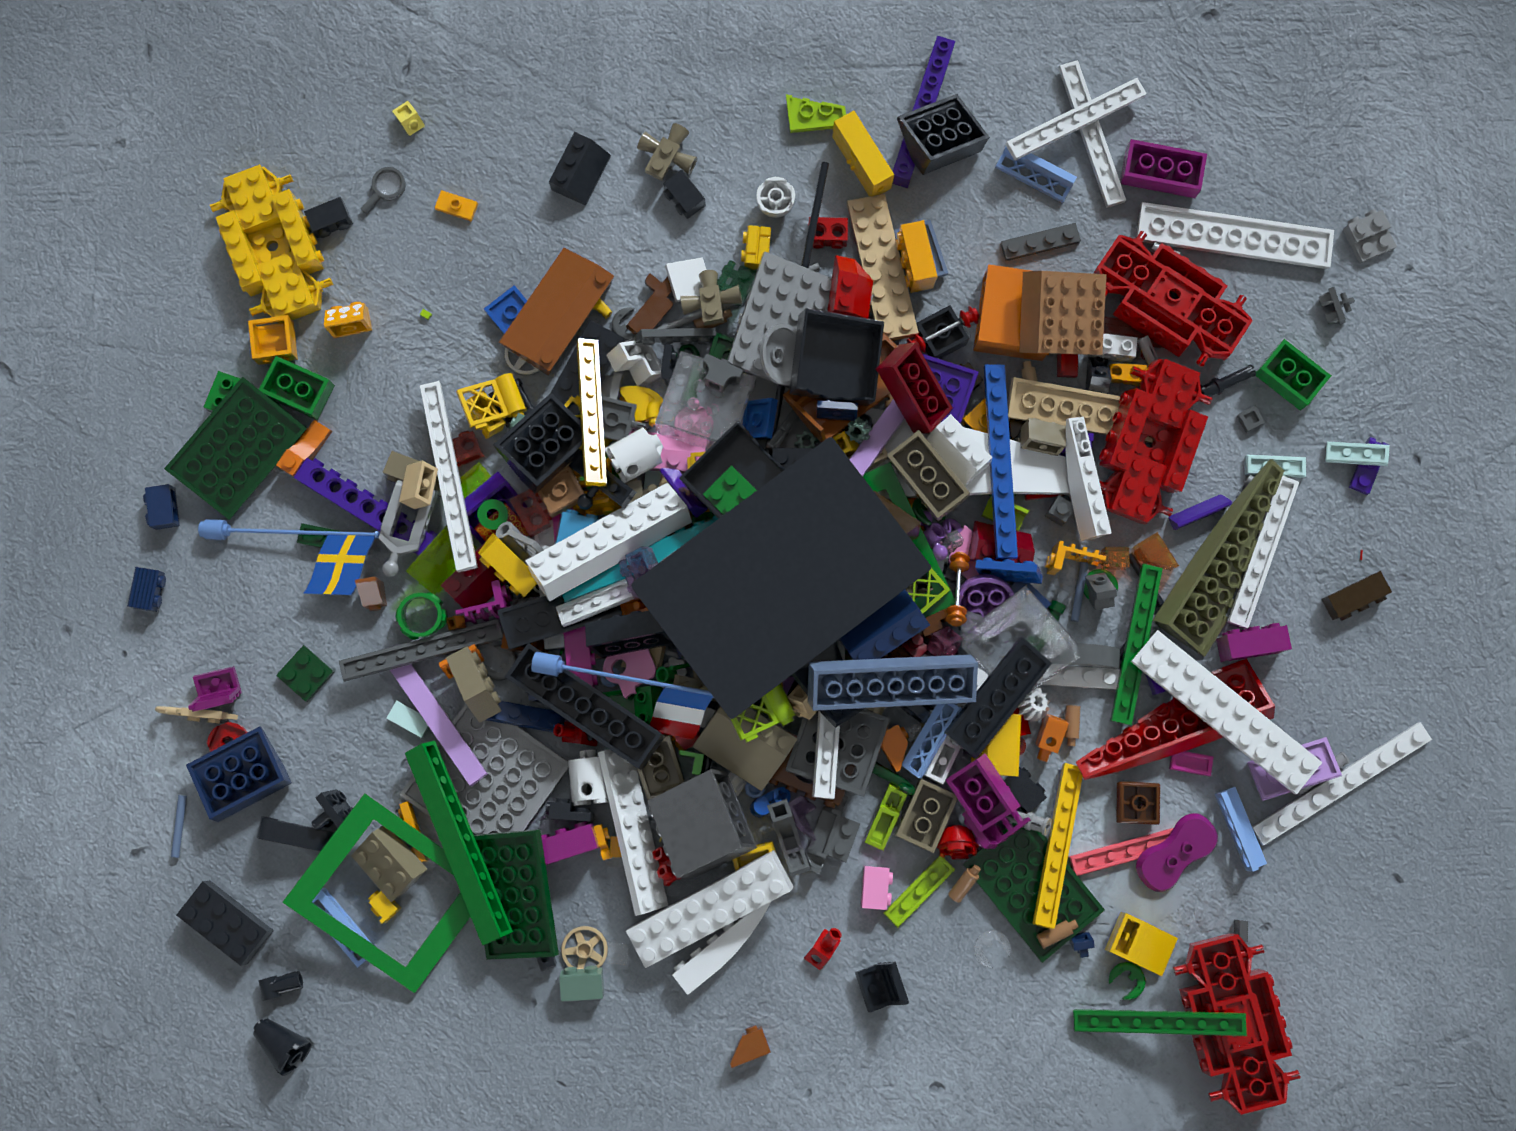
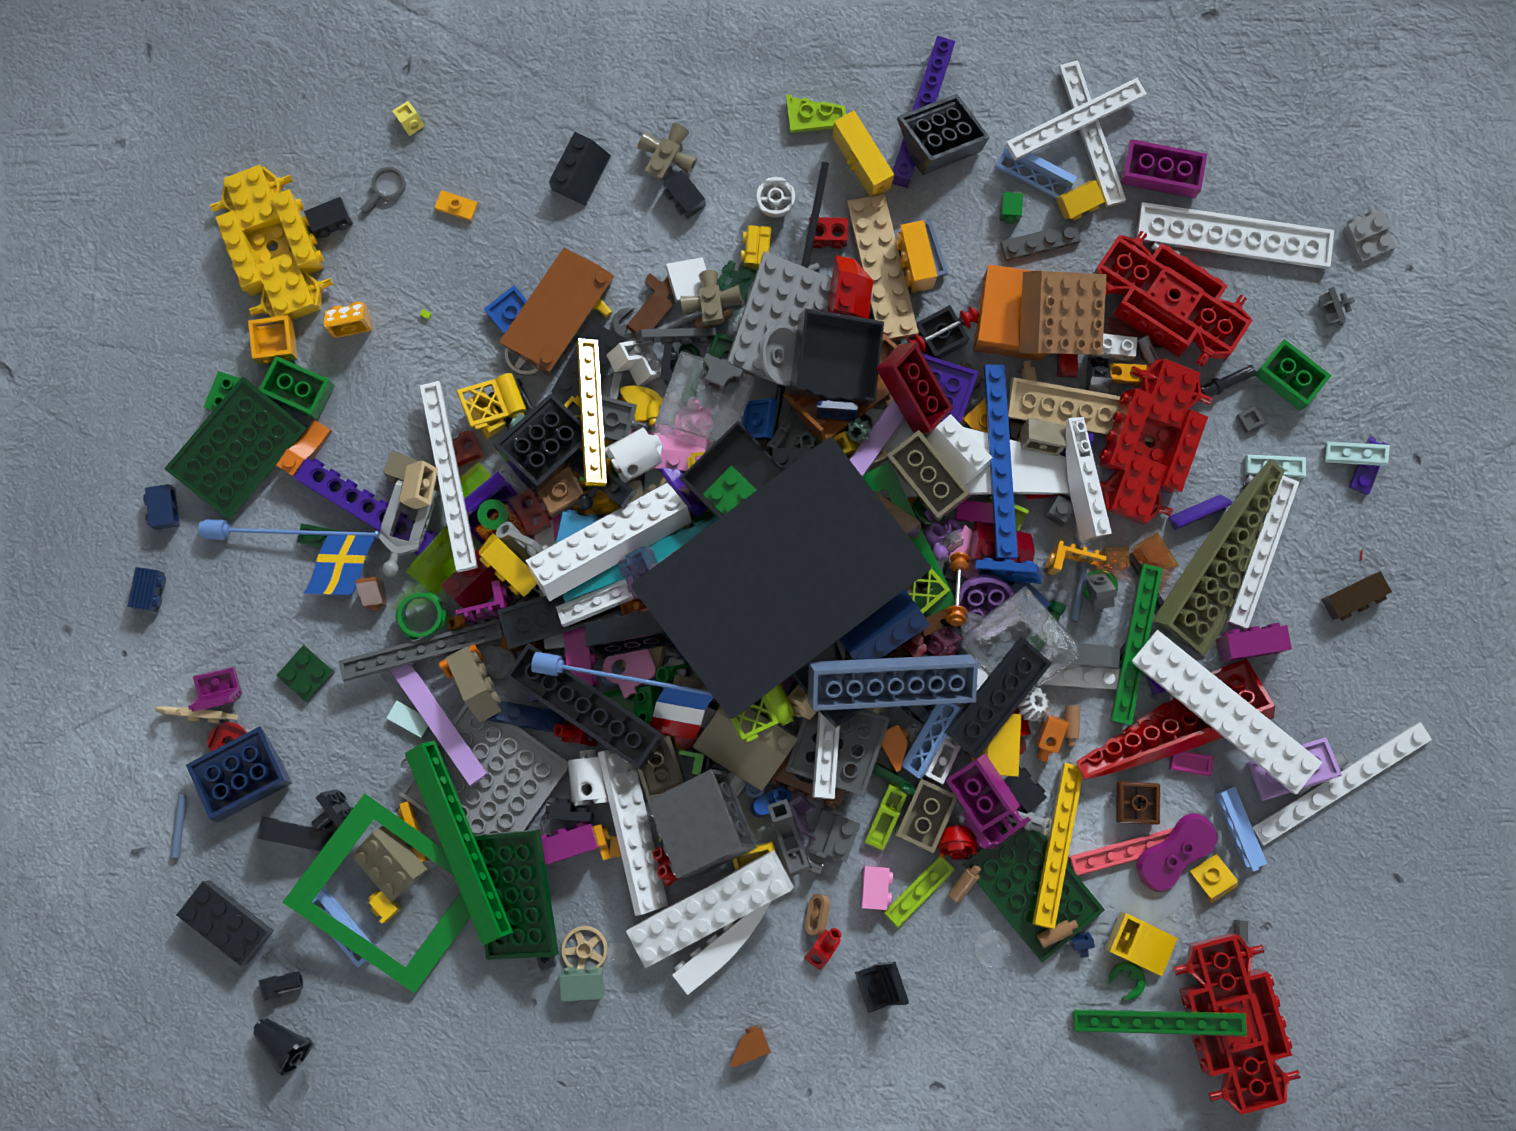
none -> medium nougat plate [805,894,830,936]
none -> dark pink tile [956,500,994,525]
none -> green brick [1000,192,1023,224]
none -> yellow brick [1056,180,1105,221]
none -> yellow piece [1190,854,1238,904]

